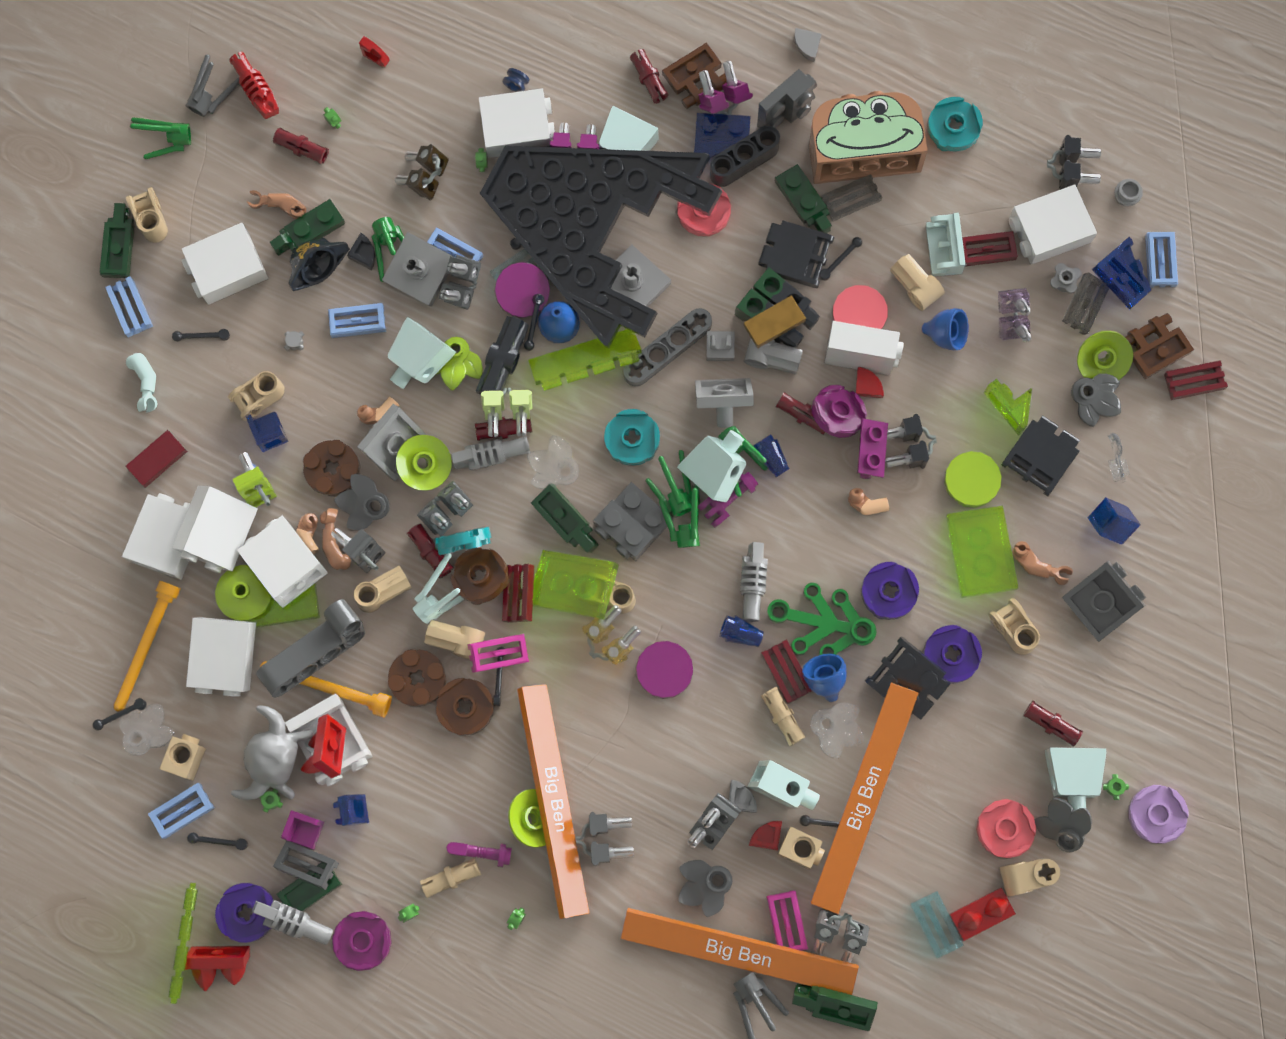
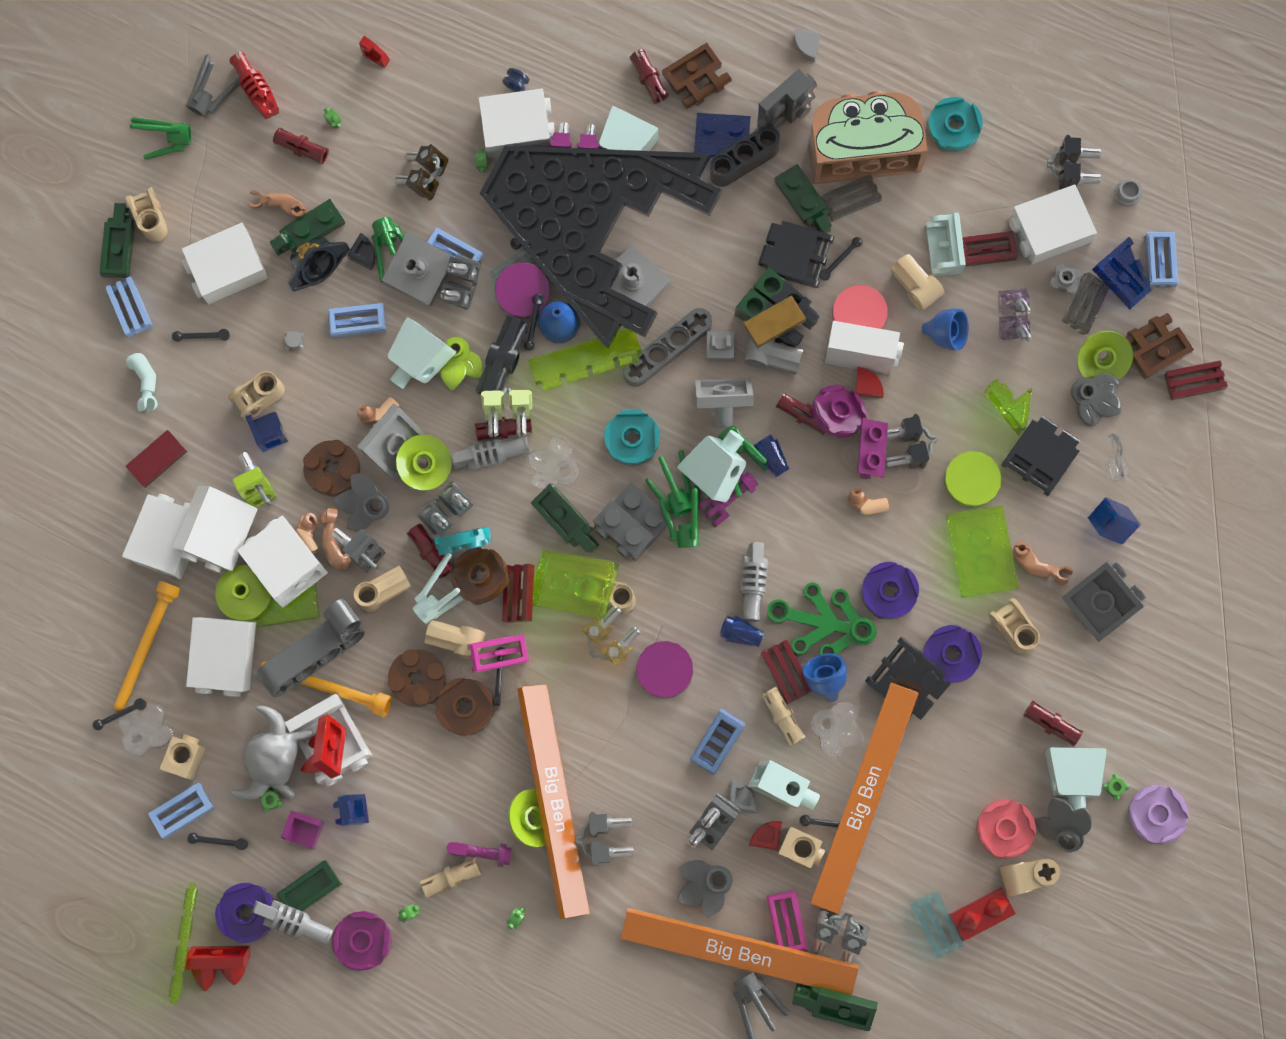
dark grey tile [273,840,339,890] -> none
coral tile [677,183,731,236] -> none
magenta piece [699,61,753,118] -> none
none -> medium blue slope [690,709,746,775]

